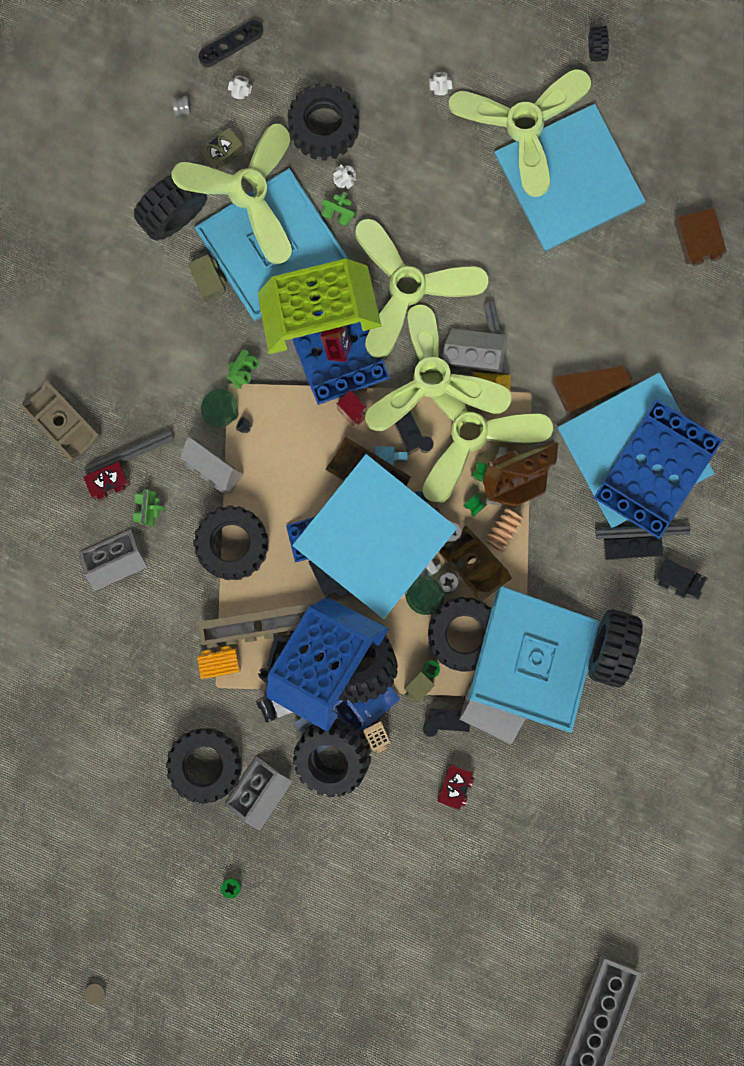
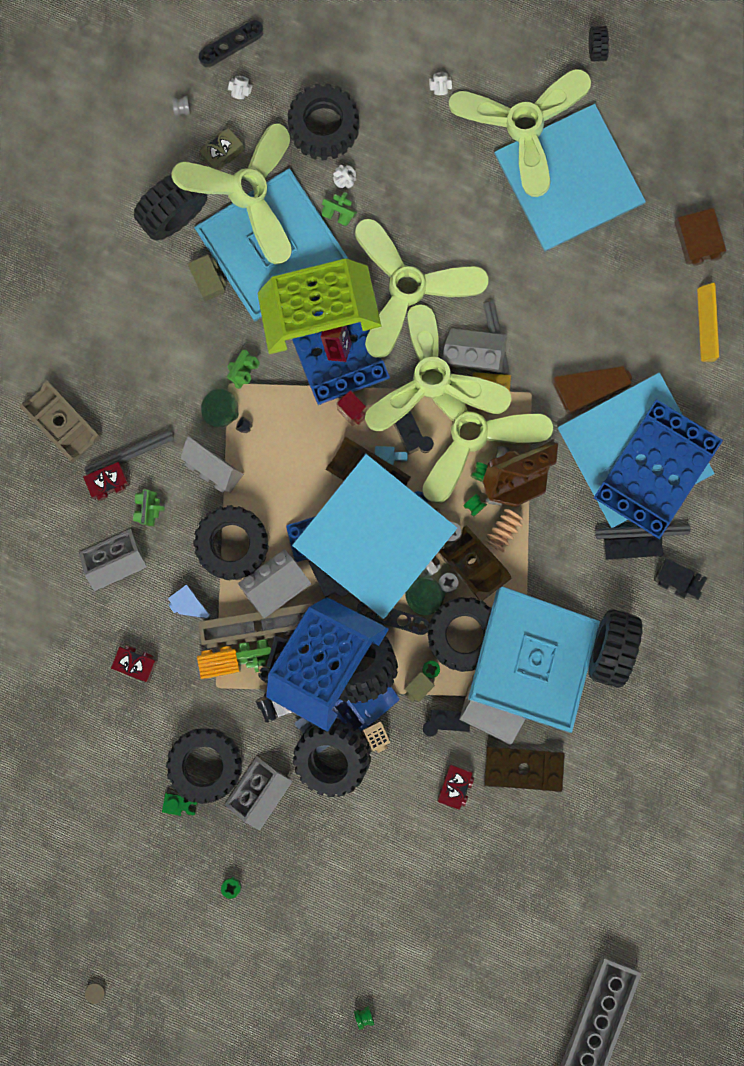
none -> dark red brick [111,645,158,683]
none -> green plate [162,793,198,816]
none -> light blue slope [168,585,211,619]
none -> bright green hips [236,639,271,673]
none -> light grey slope [238,549,311,618]
none -> green wheel [354,1006,375,1030]
none -> black beam [357,601,429,635]
none -> dark brown piece [483,747,565,792]
none -> yellow slope [697,283,719,362]

